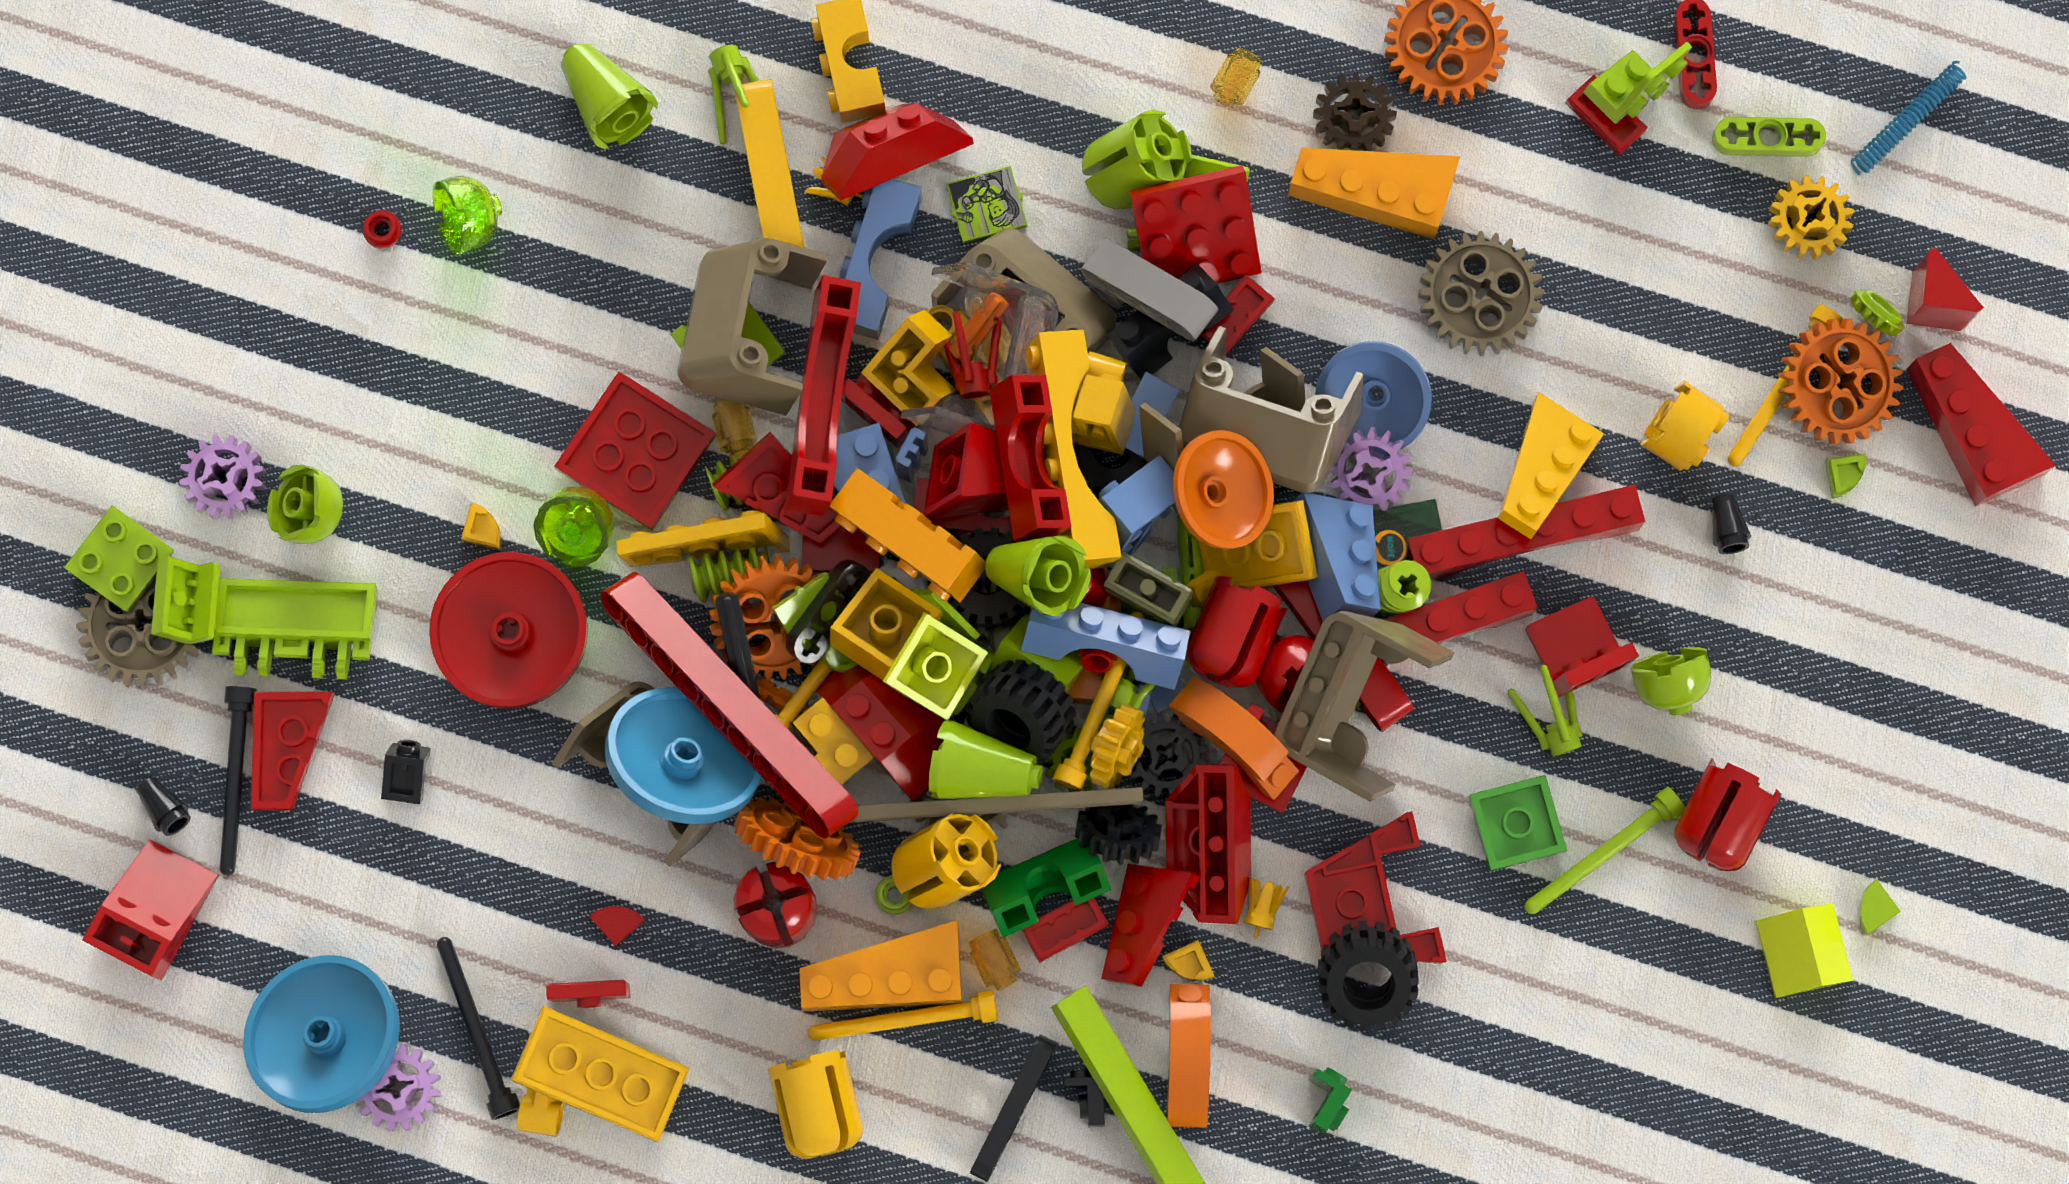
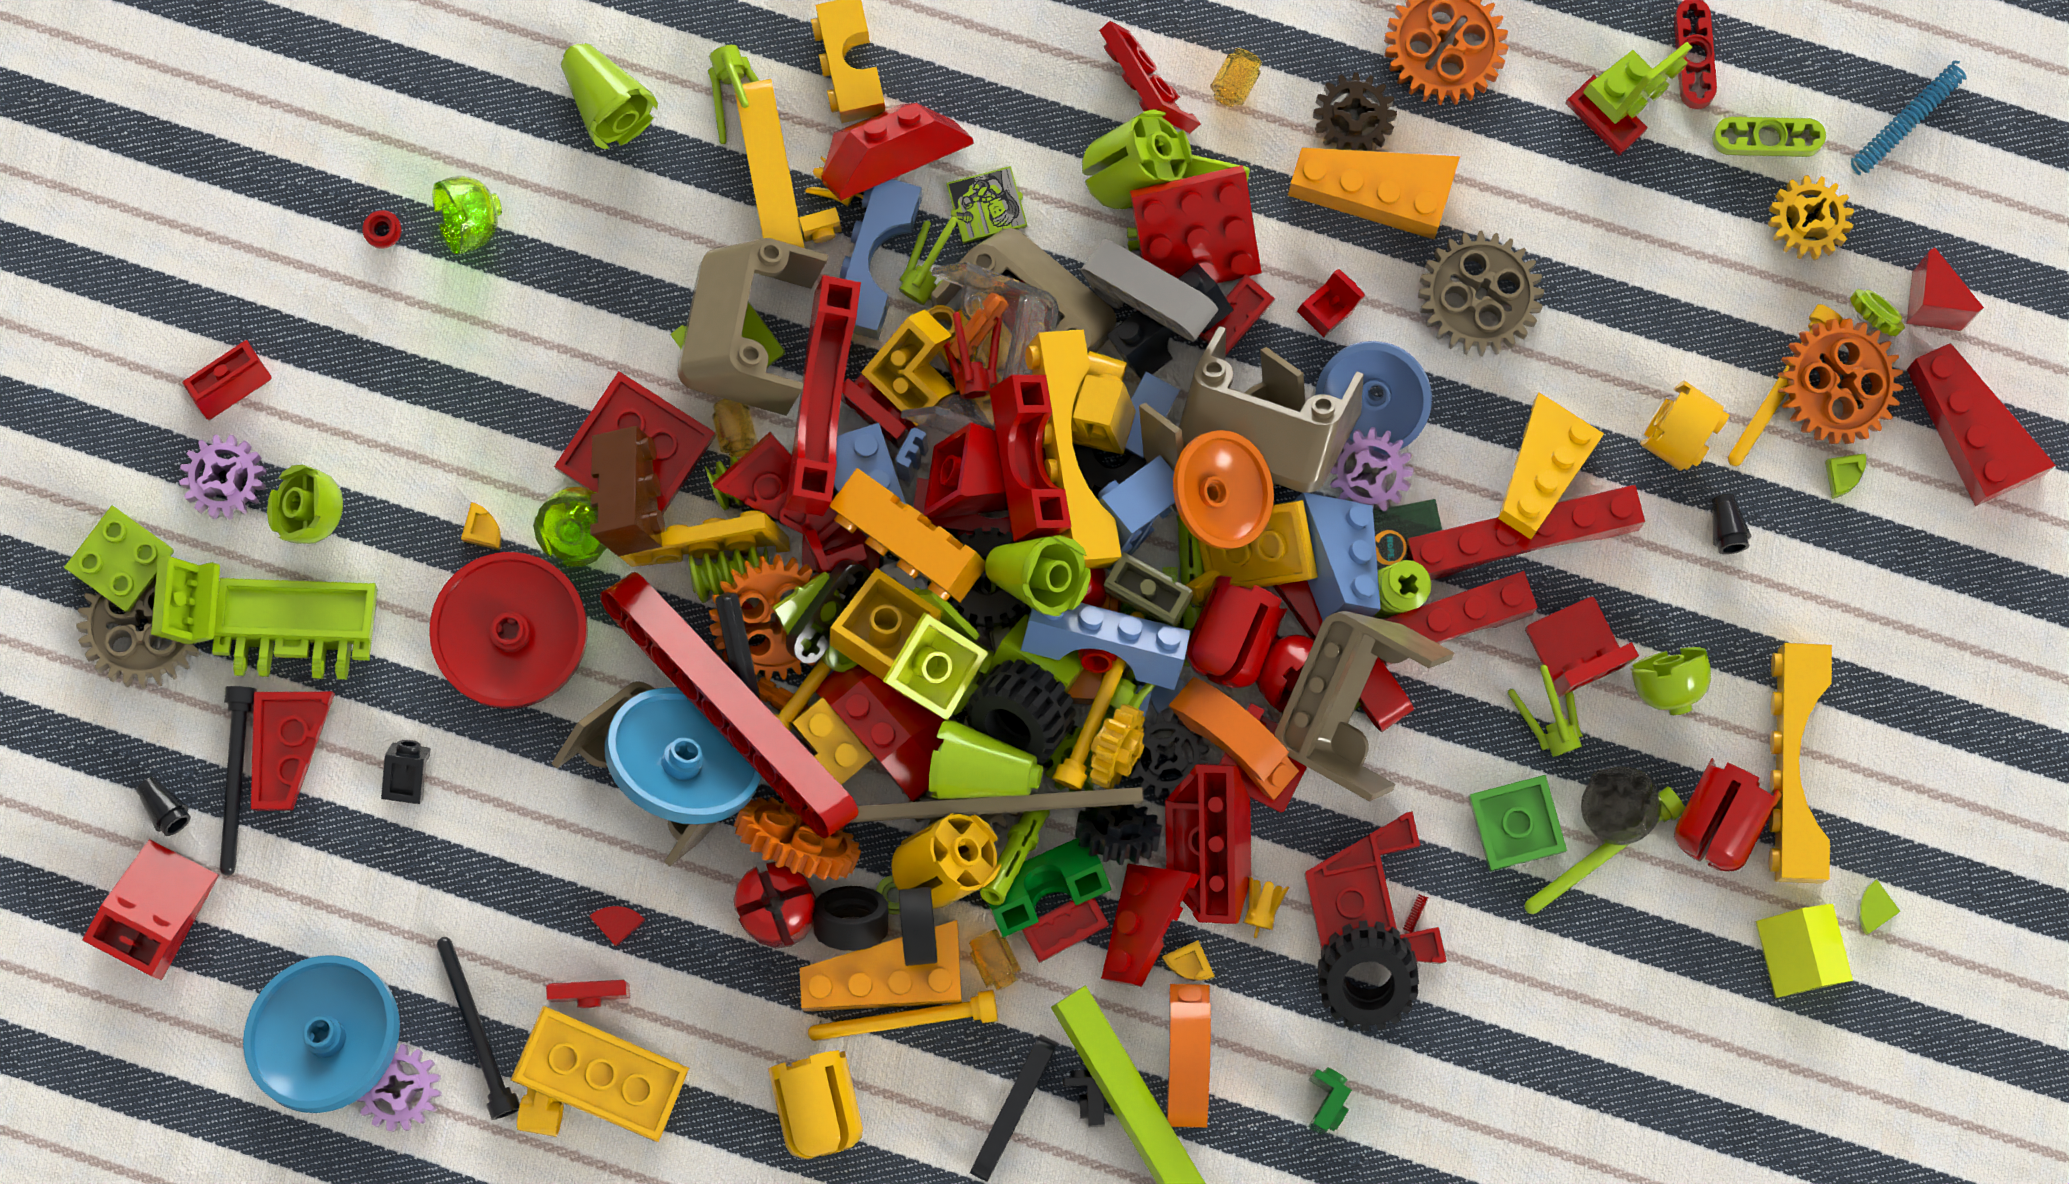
none -> red slope [182,340,272,420]
none -> reddish brown wedge [590,426,665,557]
none -> yellow plate [799,207,842,243]
none -> red tile [804,529,867,574]
none -> black tyre [813,886,888,951]
none -> lime plant [899,216,957,306]
none -> black tyre [899,887,937,966]
none -> lime pin [980,810,1050,905]
none -> red wing [1099,21,1201,134]
none -> red bracket [1297,269,1365,338]
none -> red leg [1403,894,1429,933]
none -> clear smoke tile [1581,766,1662,845]
none -> yellow arch [1768,643,1832,884]

